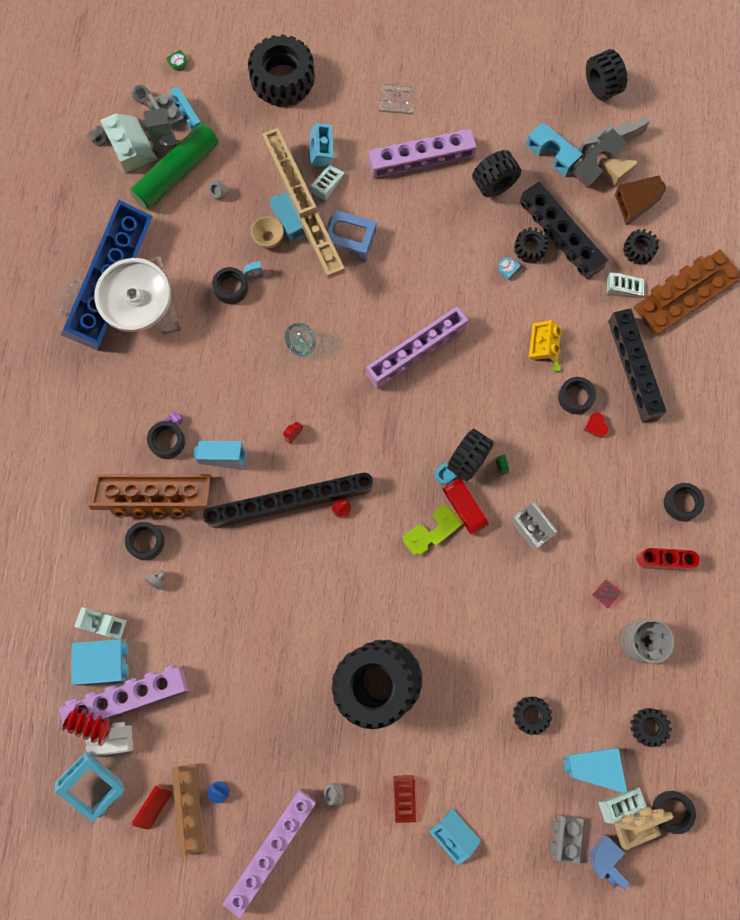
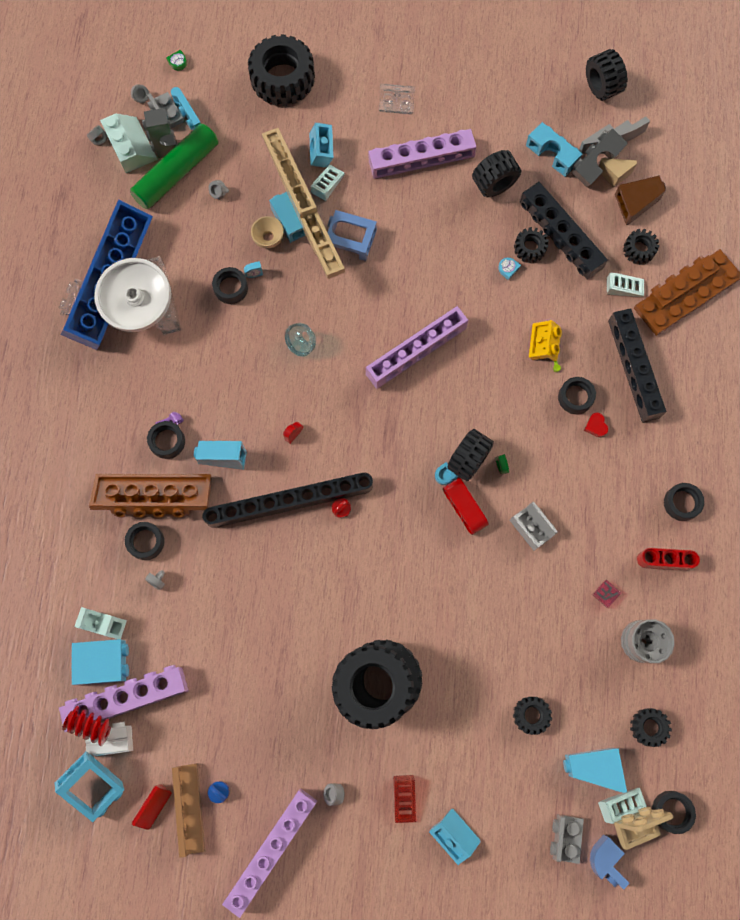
lime piece [402,504,463,556] -> none

